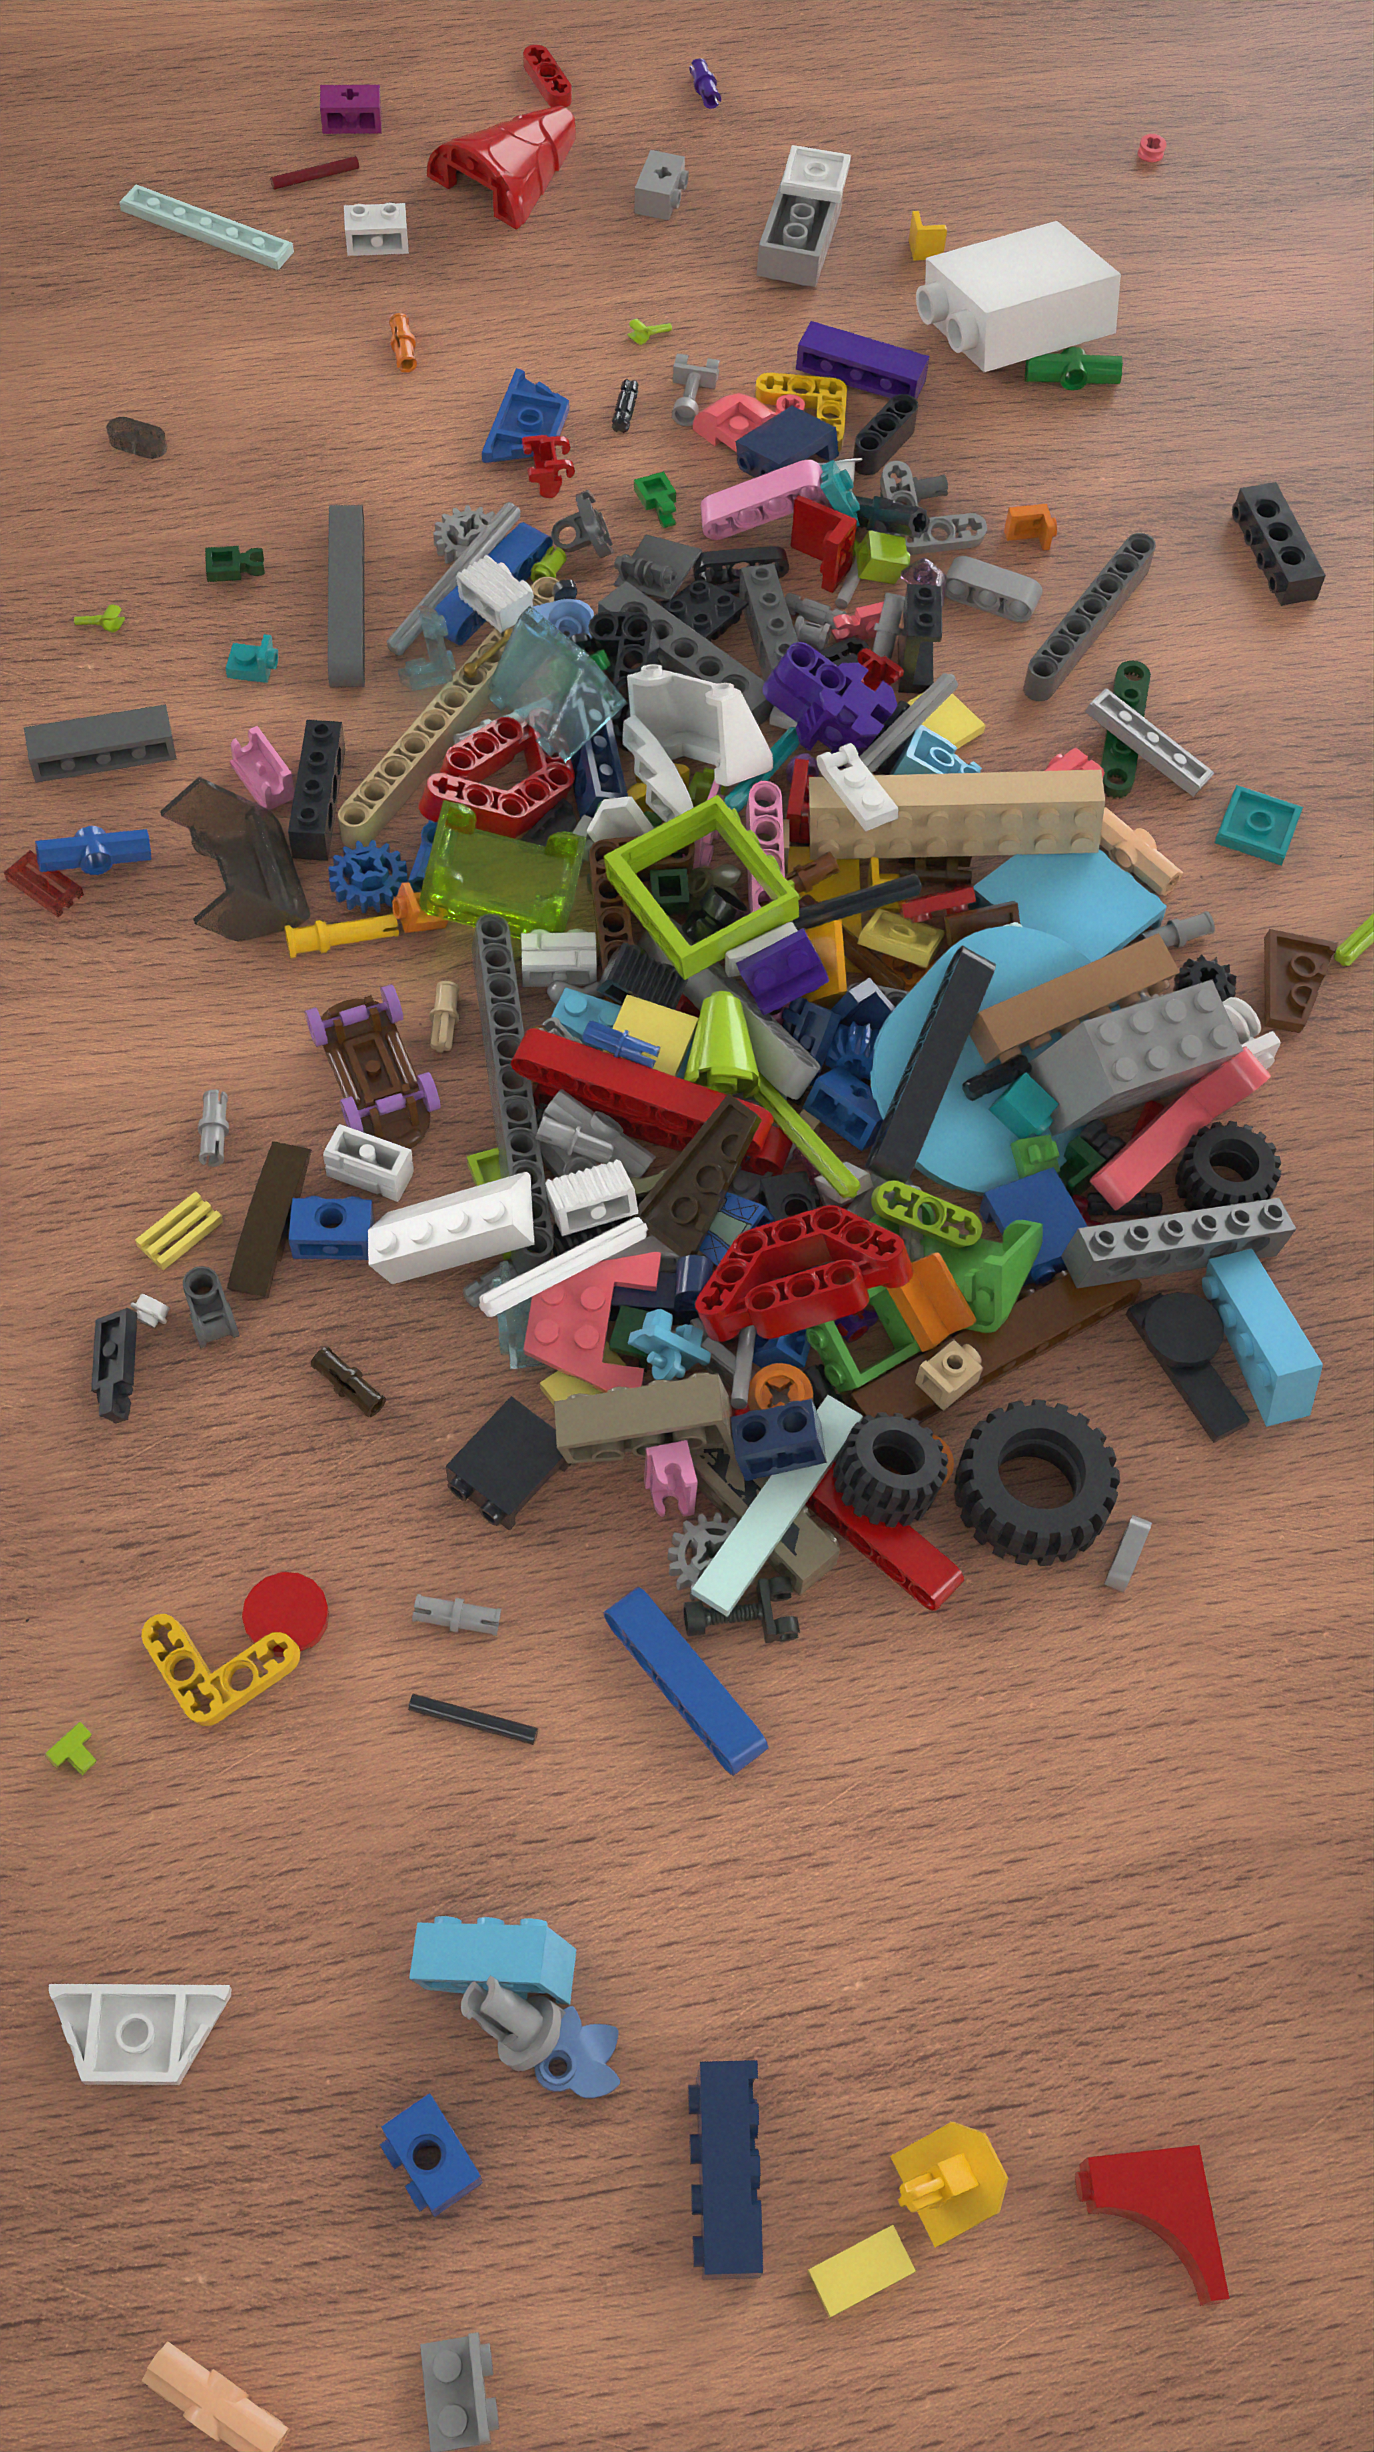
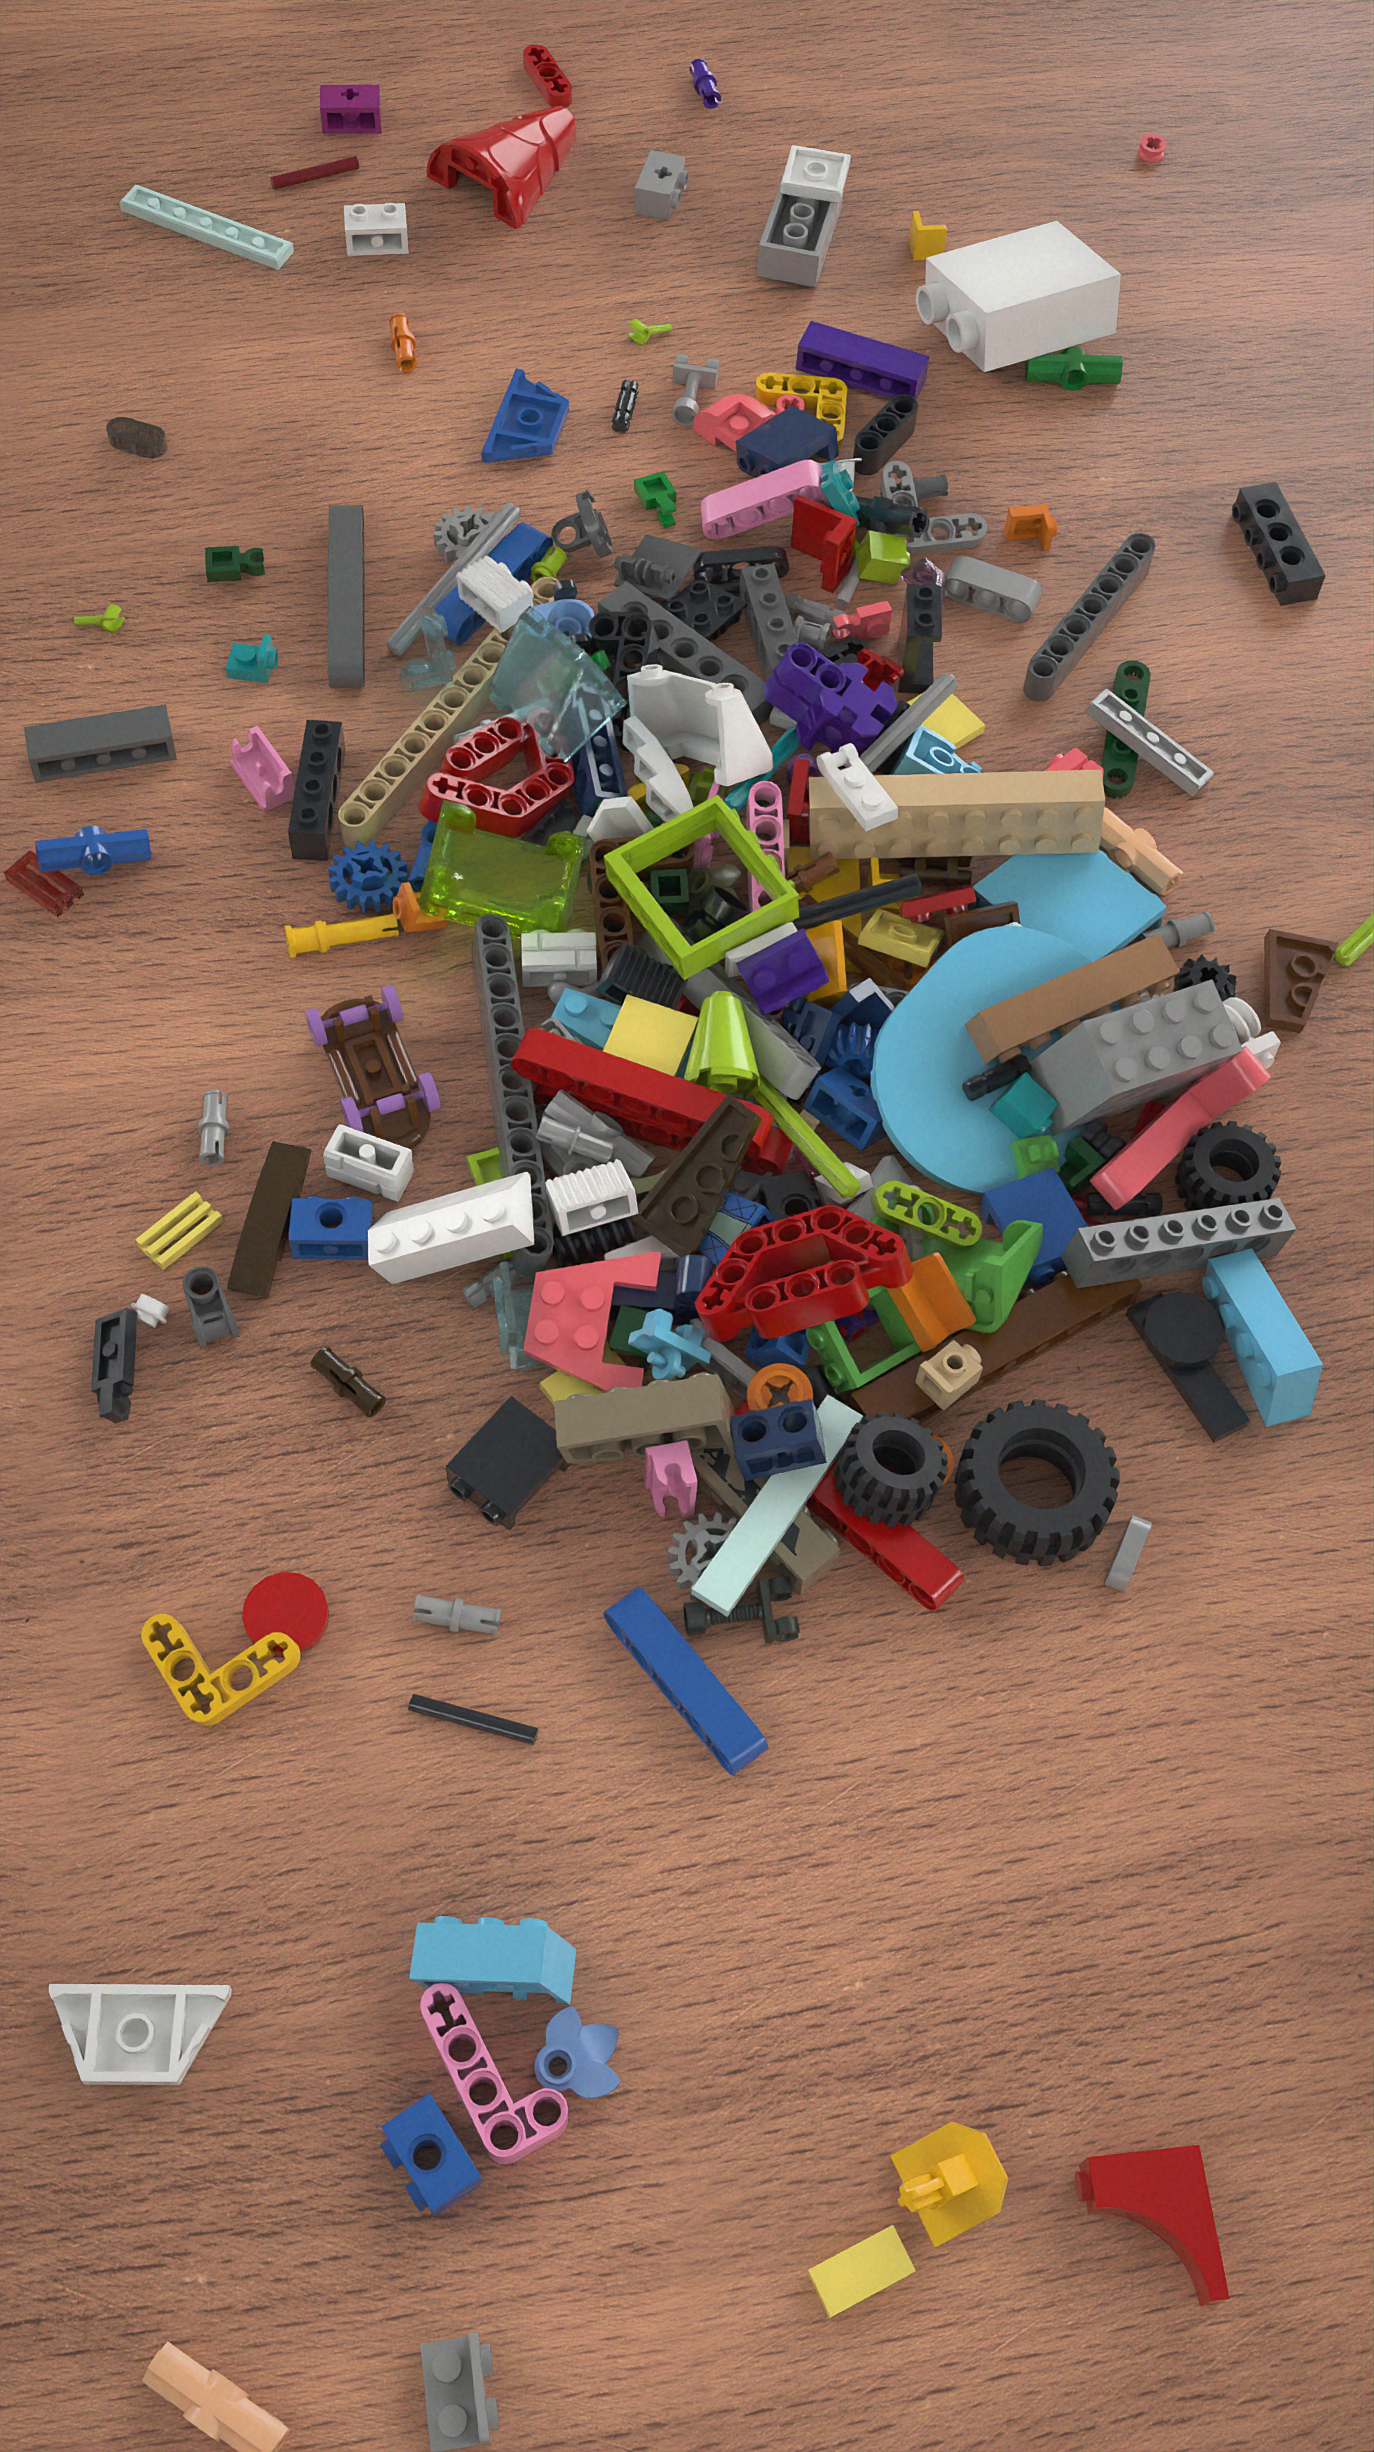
lime tile [45,1722,97,1775] -> none
clear smoke windscreen [160,777,310,942] -> none
tan axle [429,981,460,1053] -> none
light grey piece [461,1975,566,2071] -> none
pearl gold hinge [463,628,517,678] -> none
white axle [479,1217,648,1317] -> none
red piece [522,435,575,498] -> none
blue axle [582,1021,661,1068] -> none
dark blue wedge [688,2060,763,2280] -> none
light grey bar [731,1325,756,1409] -> none
black beam [865,945,996,1184] -> none
light grey pin [872,593,905,660] -> none
teal tile [1214,785,1303,866] -> none
none -> bright pink beam [420,1983,568,2164]

